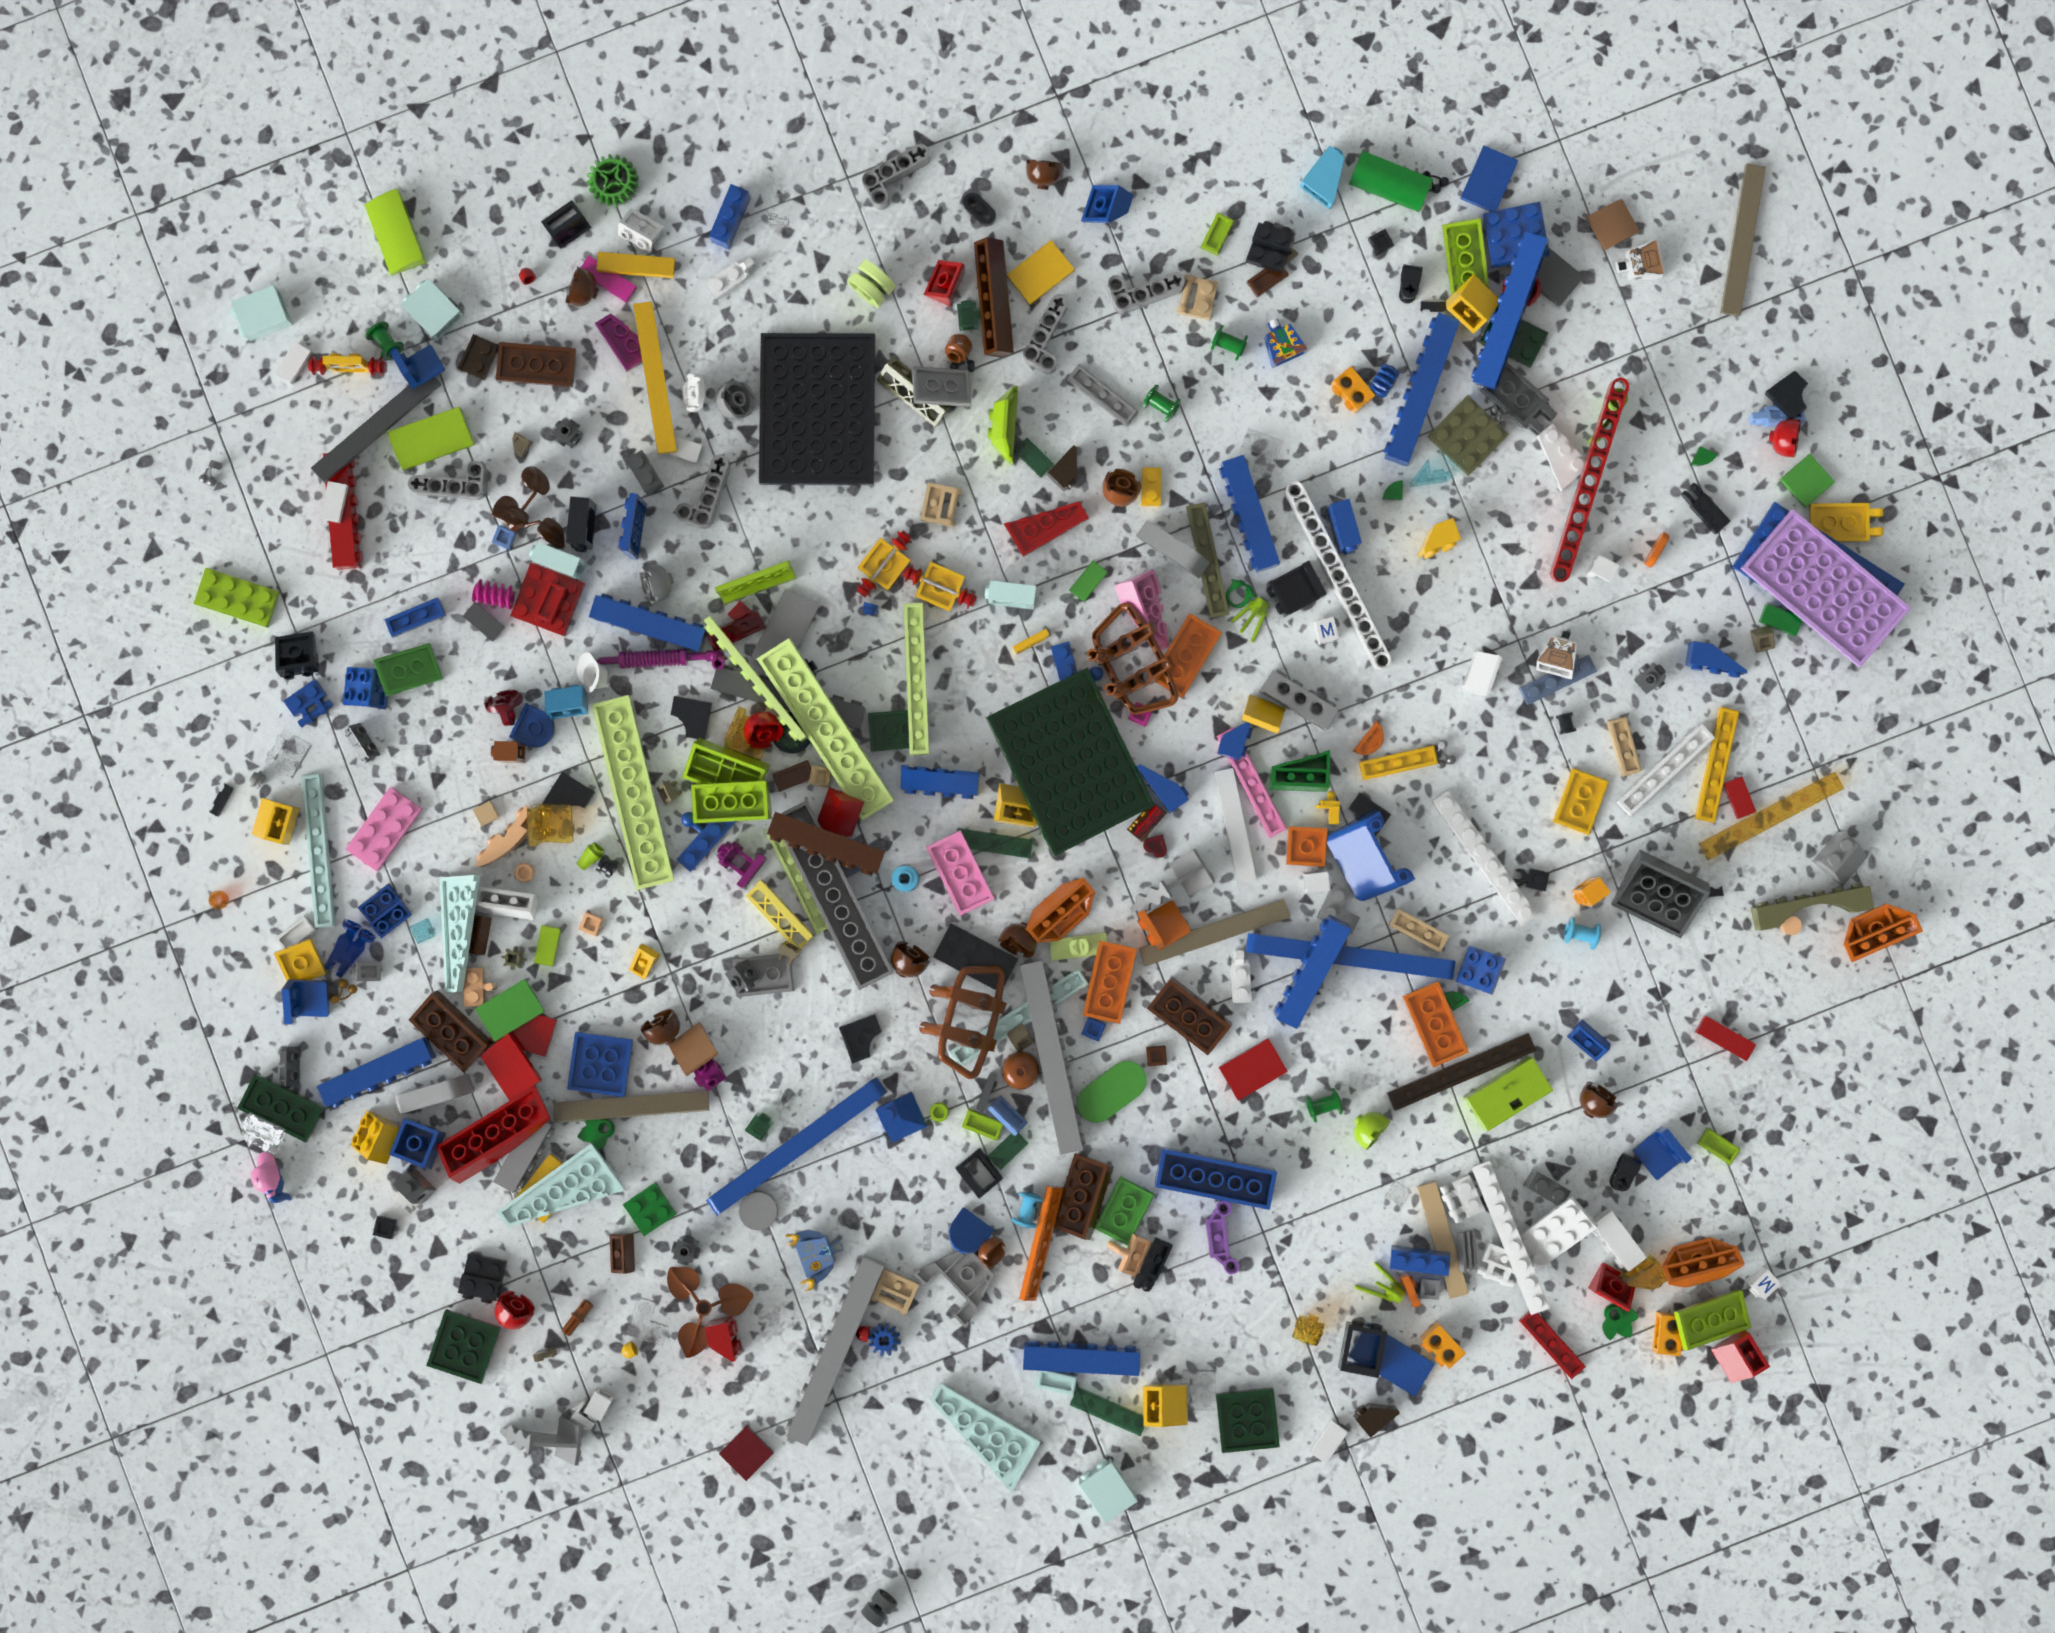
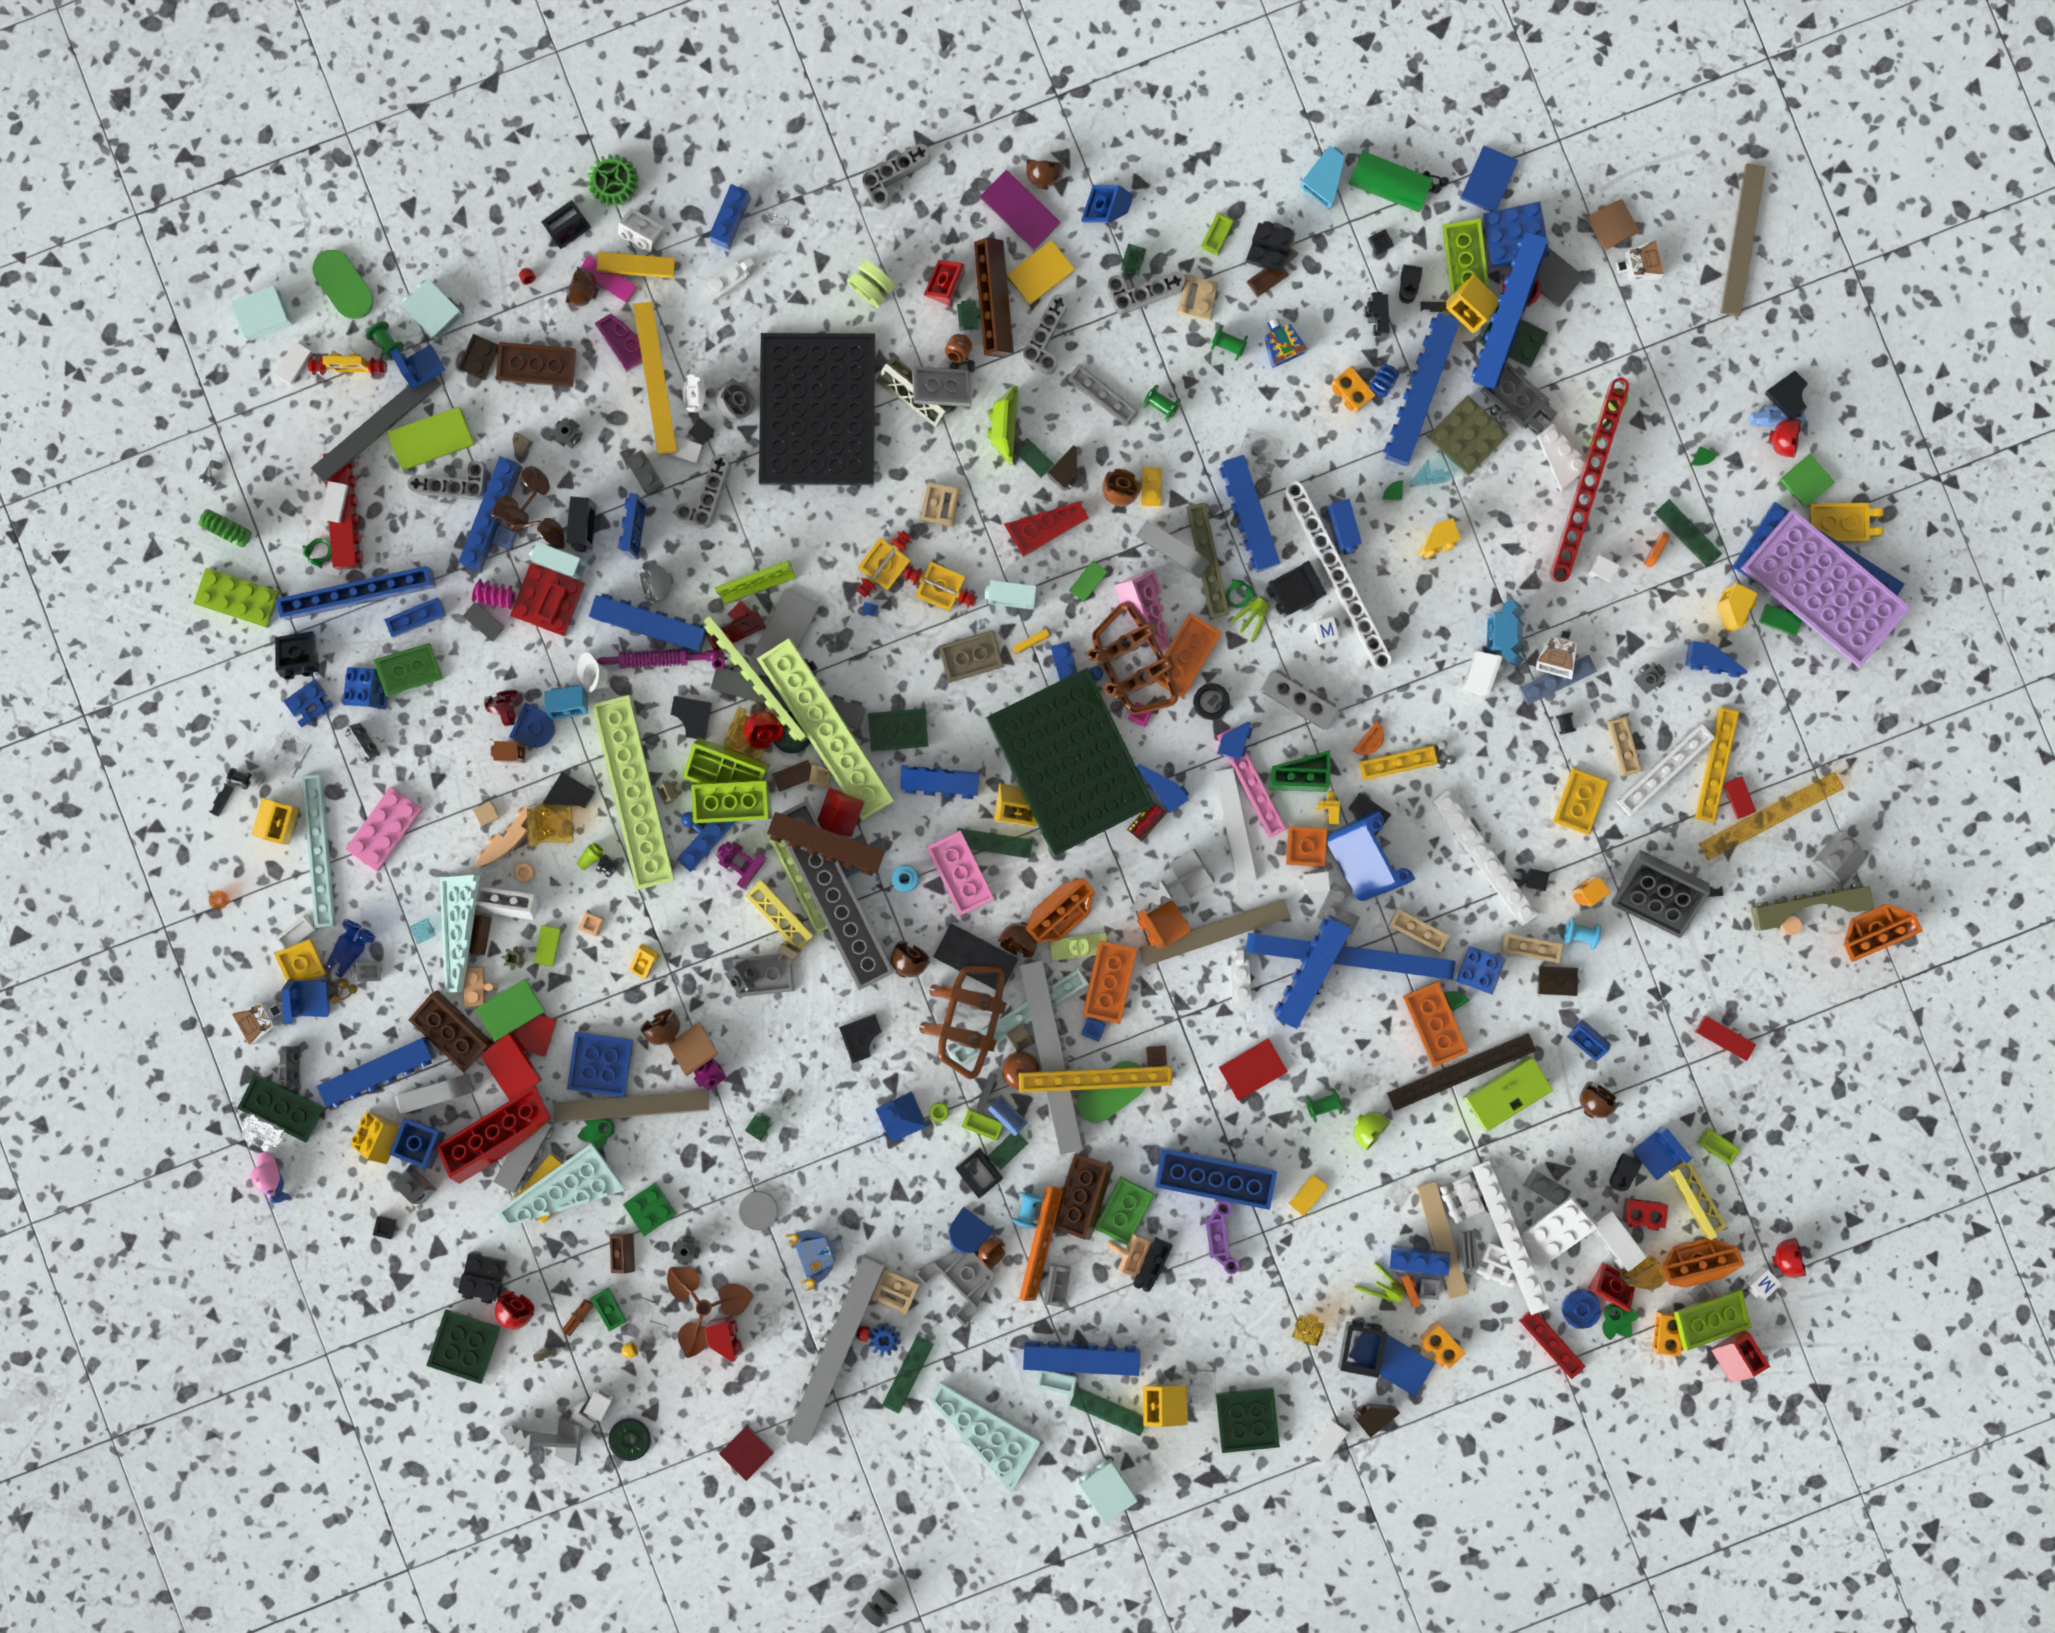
blue slope [358,883,412,939] -> none
lime slope [365,188,427,276] -> none
blue beam [706,1077,887,1216] -> none
yellowish green plate [904,603,929,756] -> none
black plate [963,193,996,227] -> none
dark red tile [1143,834,1167,858] -> none
reddish brown slope [1147,976,1232,1055] -> none
yellow tile [1242,694,1285,733] -> none
black hinge [1681,483,1731,534] -> none
dark tan slope [1750,626,1775,653] -> none
none -> bright green gear [198,509,252,547]
none -> black bush [226,768,252,790]
none -> torso [231,1002,283,1046]
none -> blue brick [276,566,436,620]
none -> green piece [302,538,332,568]
none -> bright green tile [312,250,373,319]
none -> blue brick [458,456,522,573]
none -> green plate [591,1287,627,1332]
none -> dark green wheel [608,1418,651,1461]
none -> black tile [688,418,715,446]
none -> clear green tile [882,1335,934,1414]
none -> dark tan tile [938,630,1004,683]
none -> magenta tile [980,170,1061,250]
none -> yellow tile [1019,1066,1172,1093]
none -> light grey hinge [1043,1263,1071,1307]
none -> clear green brick [1121,243,1146,276]
none -> black tyre [1193,683,1230,720]
none -> yellow tile [1289,1174,1328,1216]
none -> black plate [1364,292,1390,342]
none -> dark azure slope [1487,598,1525,667]
none -> tan plate [1501,933,1563,963]
none -> dark brown plate [1537,966,1578,996]
none -> blue tile [1561,1289,1601,1329]
none -> red brick [1622,1198,1668,1231]
none -> clear green tile [1654,499,1722,568]
none -> light yellow fence [1668,1161,1727,1240]
none -> yellow slope [1717,583,1758,632]
none -> red cylinder [1772,1238,1806,1278]

